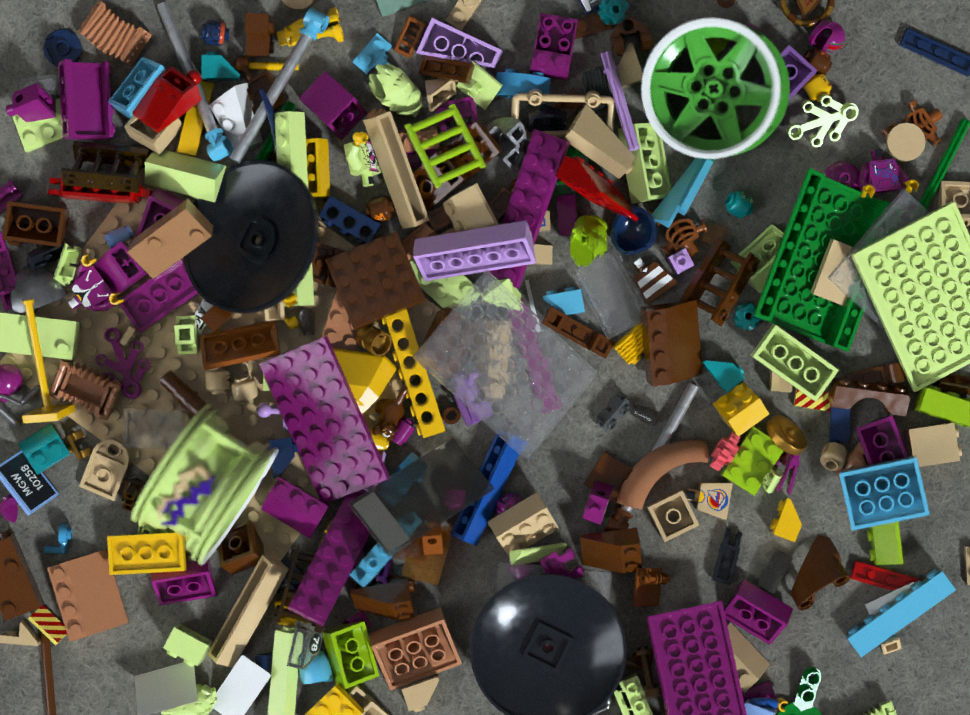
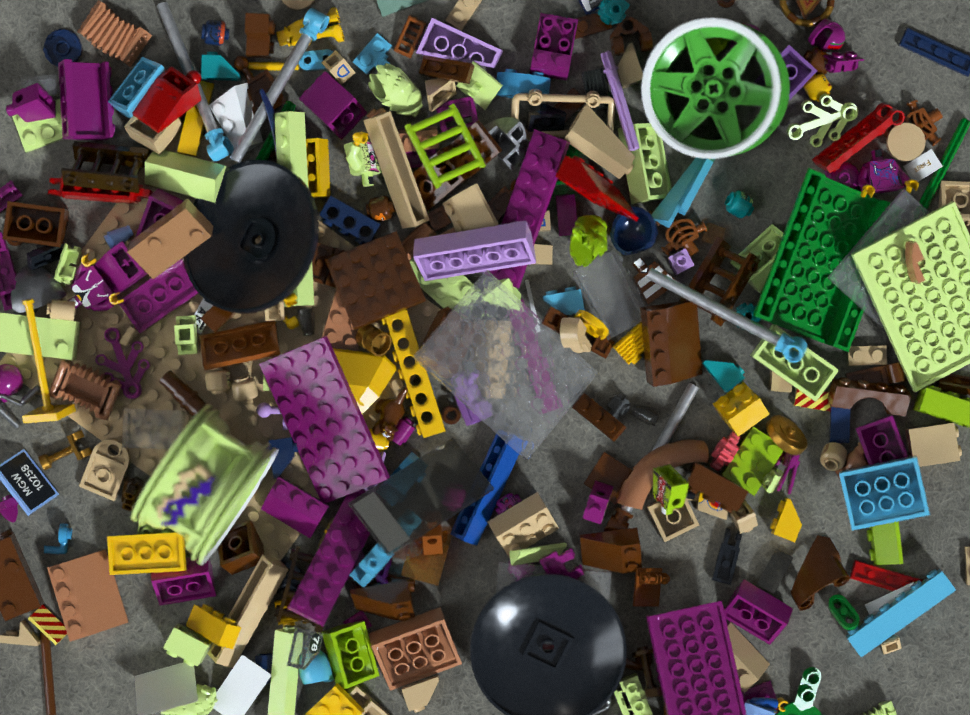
teal brick [18,423,70,475] -> none
tan tile [810,239,858,306] -> none
none -> tan brick [47,299,75,321]
none -> yellow brick [186,604,242,649]
none -> medium azure plate [299,49,333,71]
none -> tan brick [322,50,355,85]
none -> tan brick [560,318,592,353]
none -> reddish brown plate [572,393,627,442]
none -> yellow tile [574,310,609,340]
none -> flat silver piece [646,268,807,363]
none -> lime torso [653,464,689,515]
none -> reddish brown brick [684,462,749,513]
none -> tan slope [729,500,758,534]
none -> red hinge [812,103,905,173]
none -> magenta hinge [823,51,864,73]
none -> green plate [828,594,860,630]
none -> tan plate [847,345,887,366]
none -> white sticker [903,149,943,182]
none -> nougat slope [905,240,925,284]

